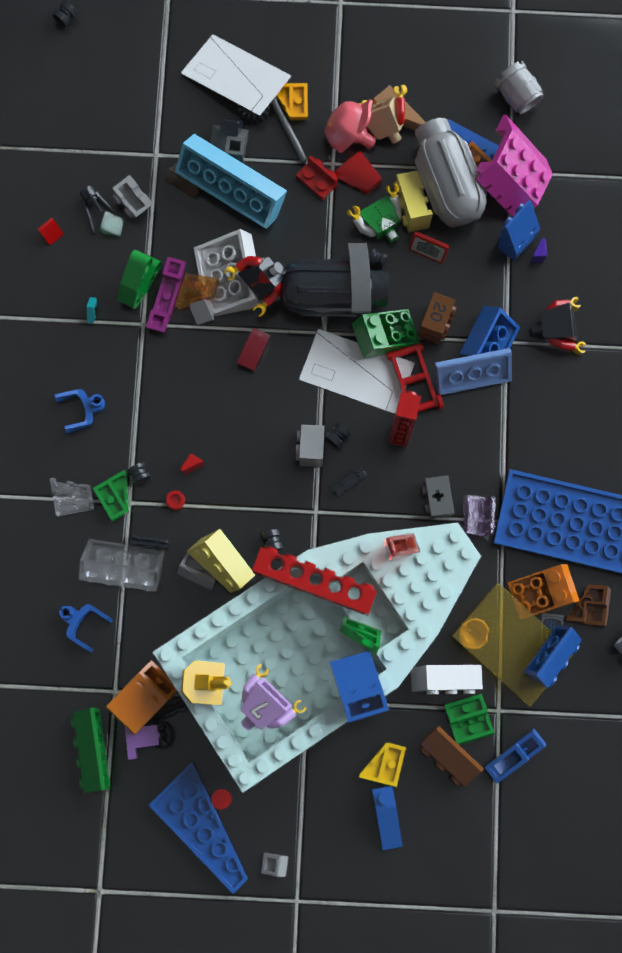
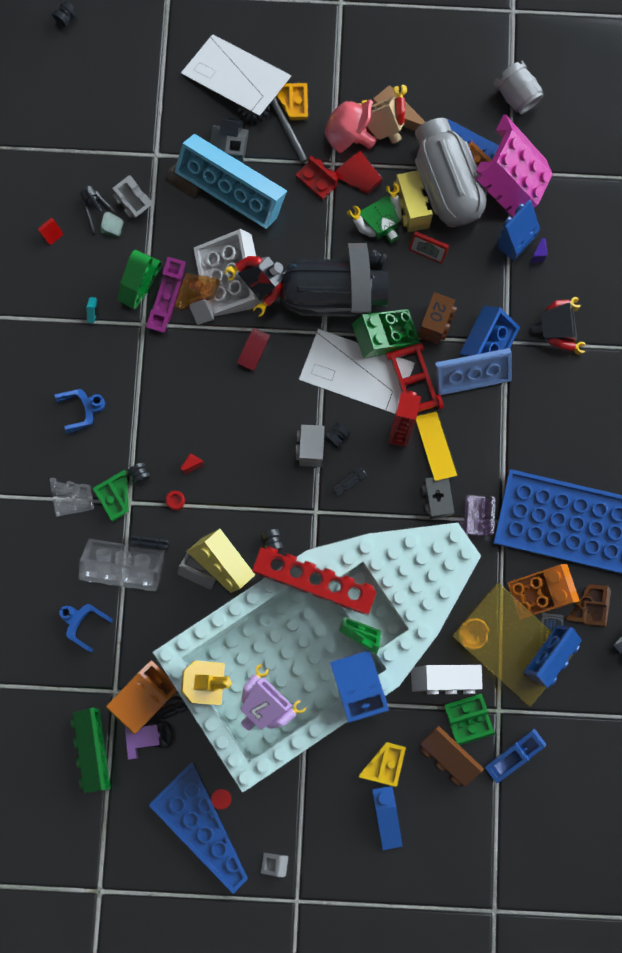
clear red slope [384,533,420,562] -> none
none -> yellow sticker [416,412,457,481]

